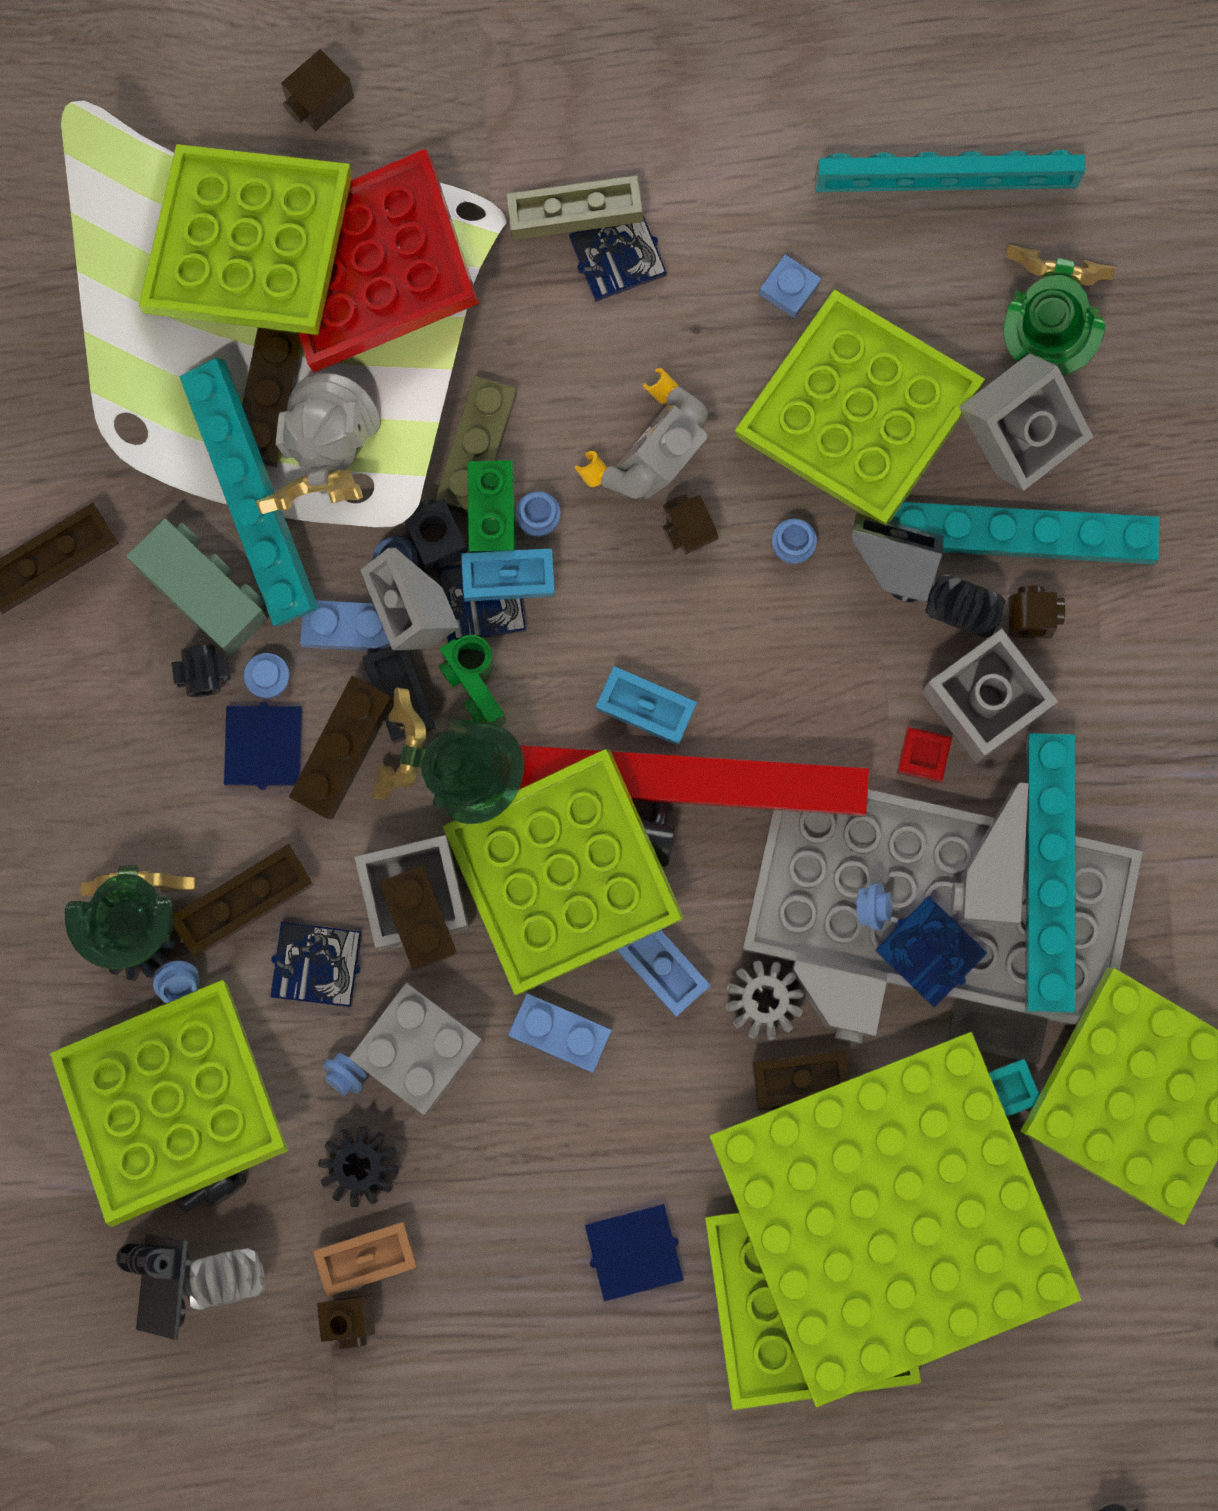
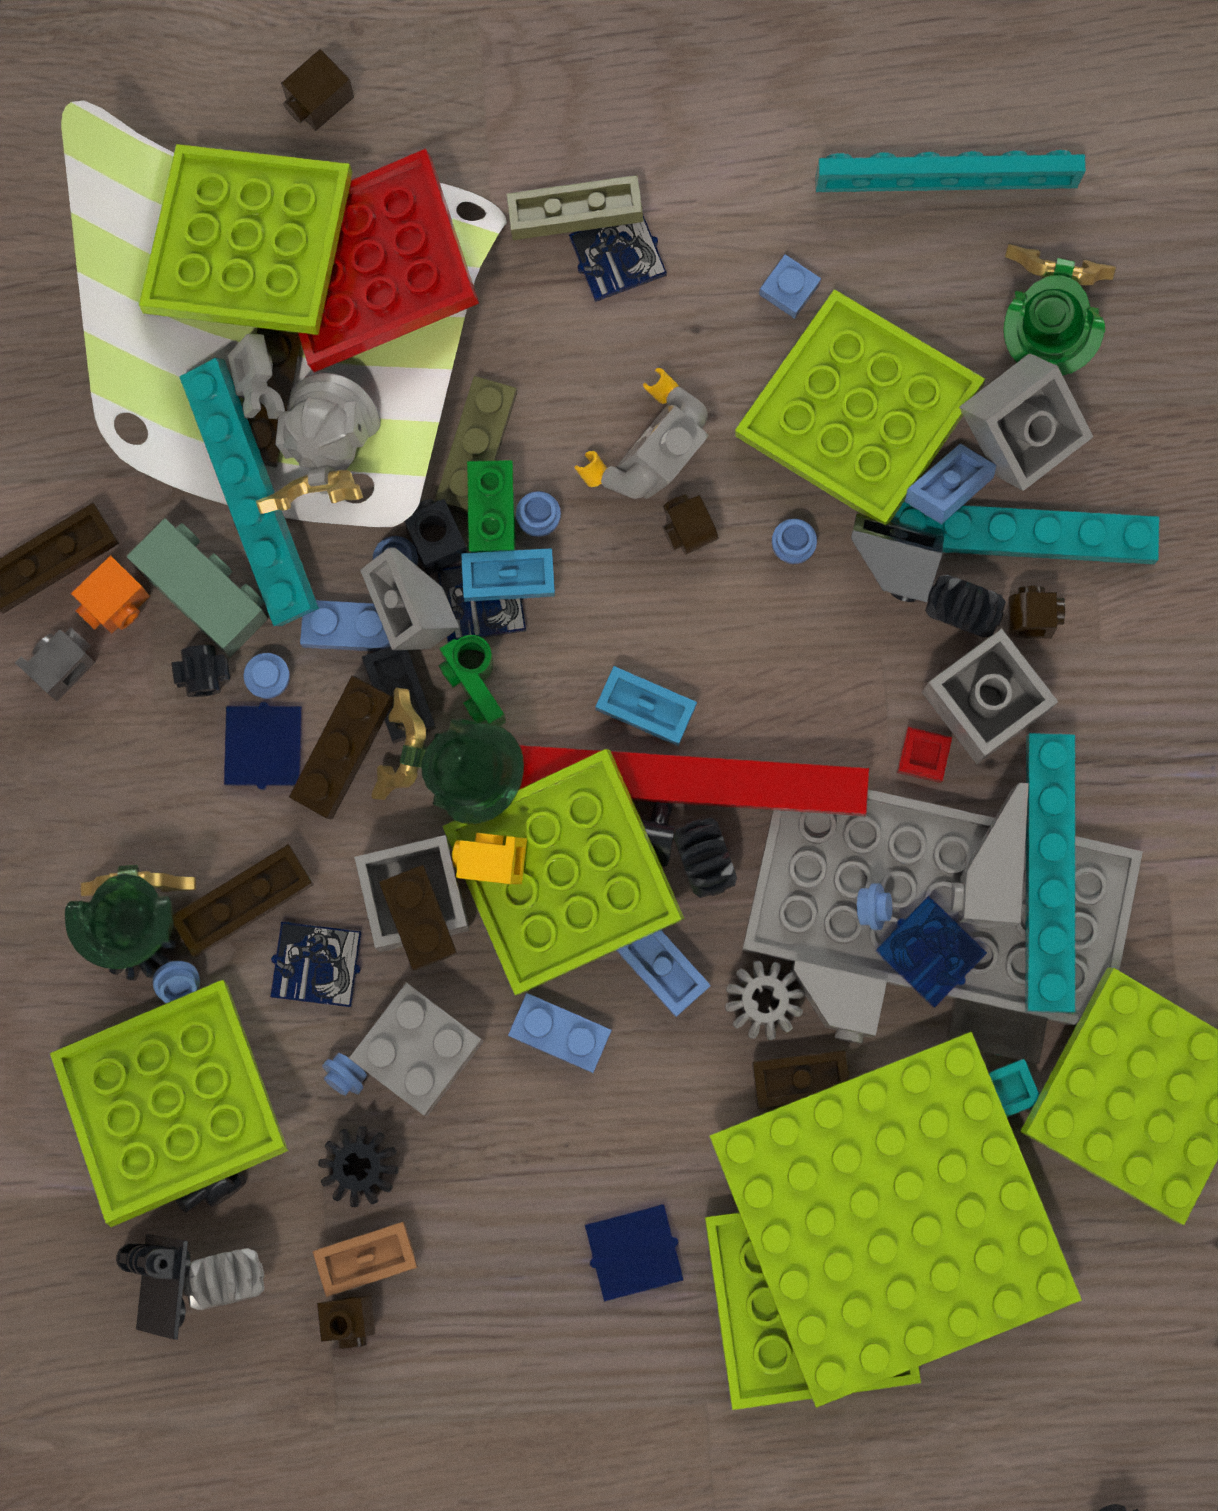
none -> flat silver brick [15,627,95,701]
none -> orange brick [71,555,150,634]
none -> light grey plate [228,334,285,419]
none -> yellow brick [452,833,527,884]
none -> black gear [674,817,737,898]
none -> medium blue plate [905,444,997,524]

